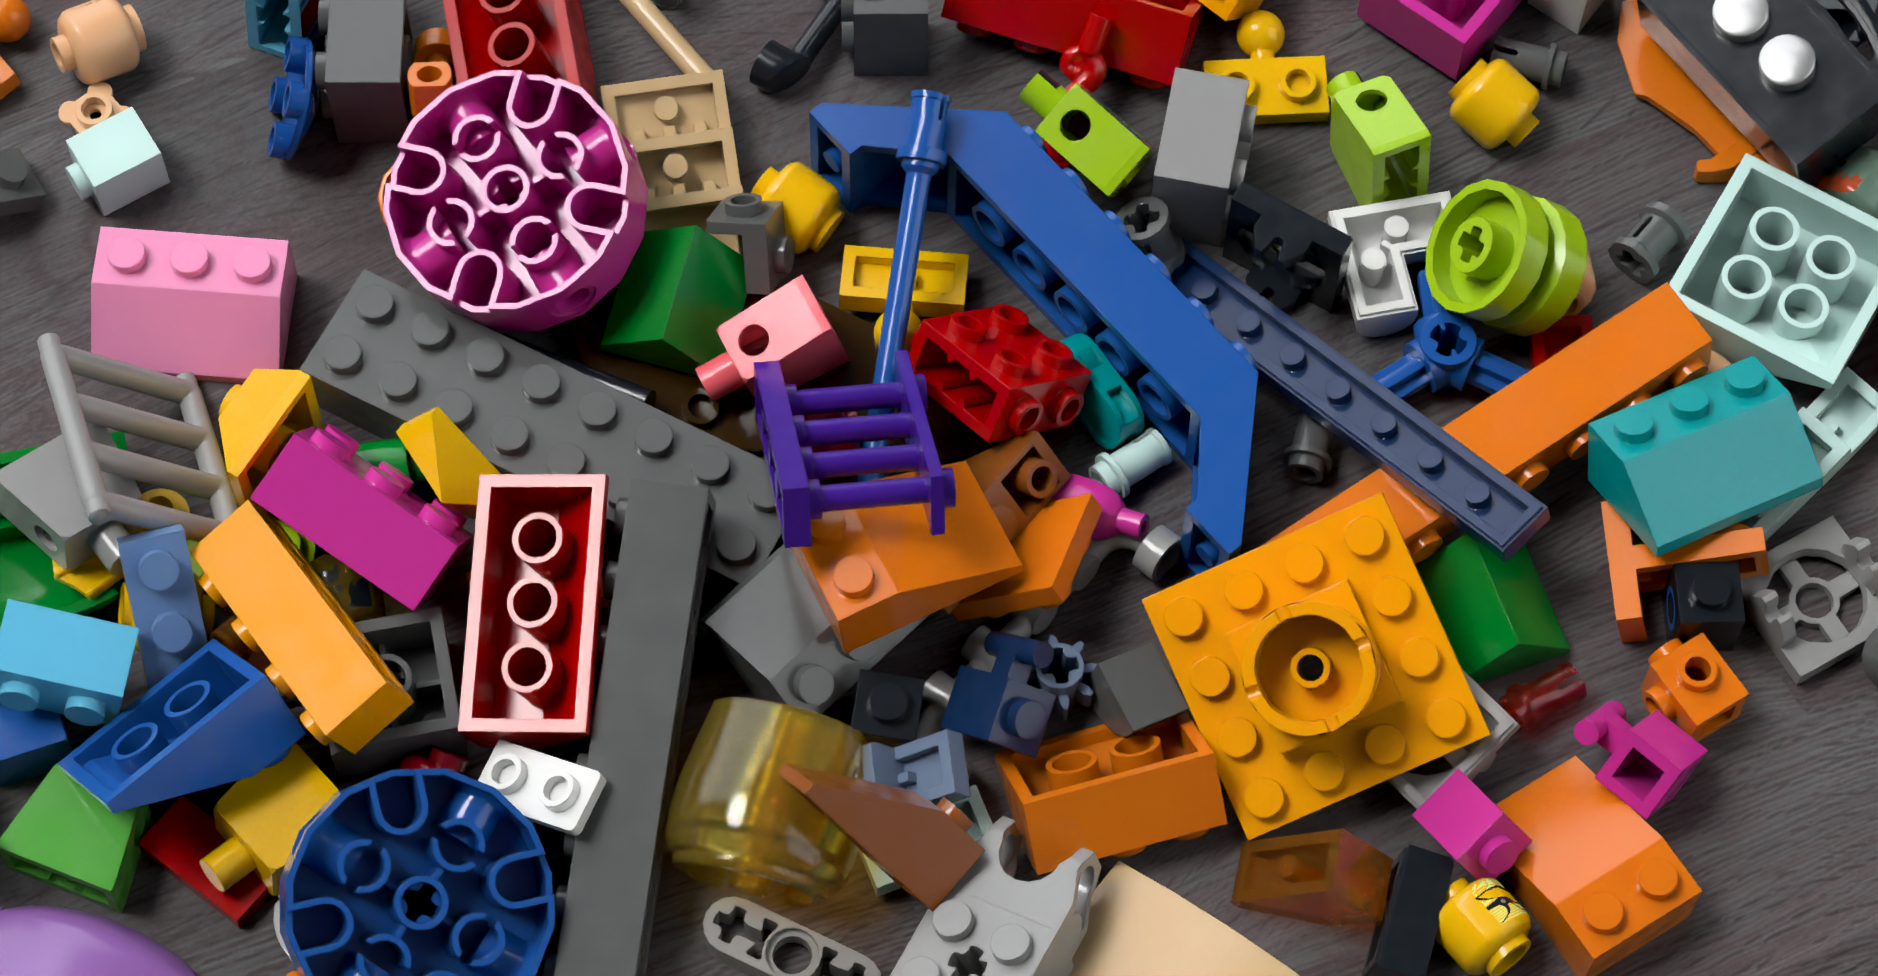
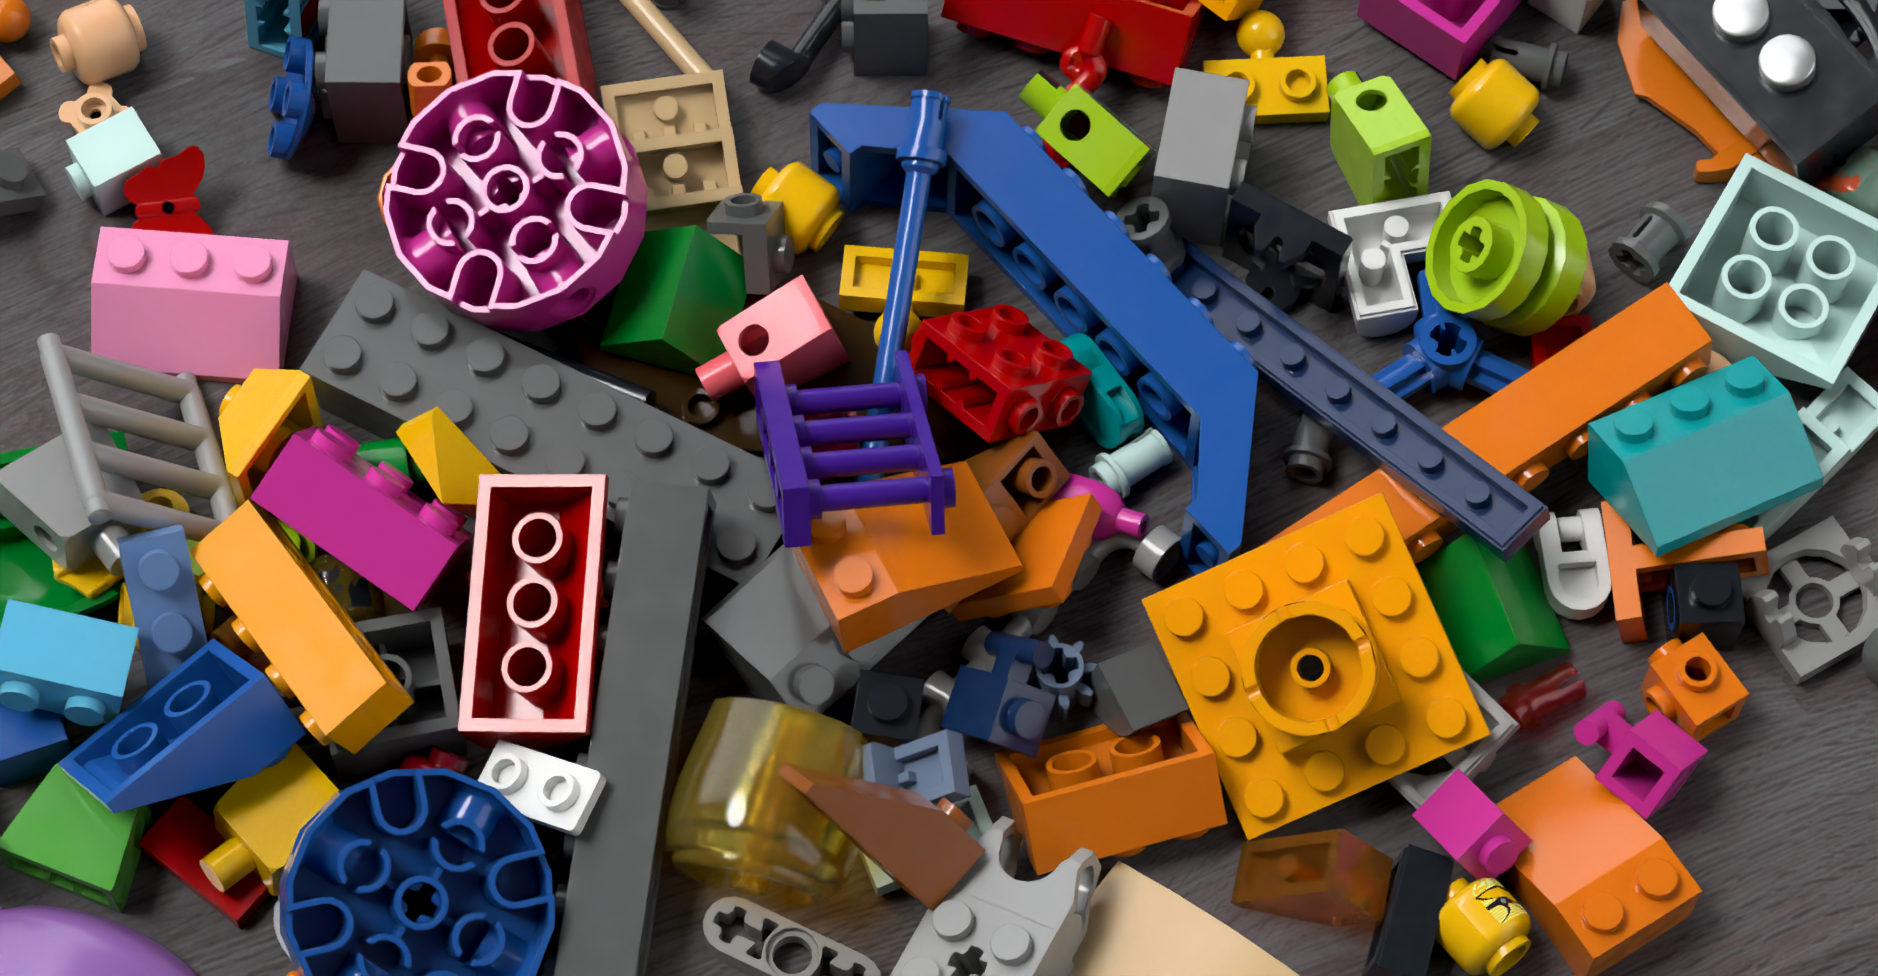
none -> red animal [123,145,214,235]
none -> white plate [1533,508,1611,620]

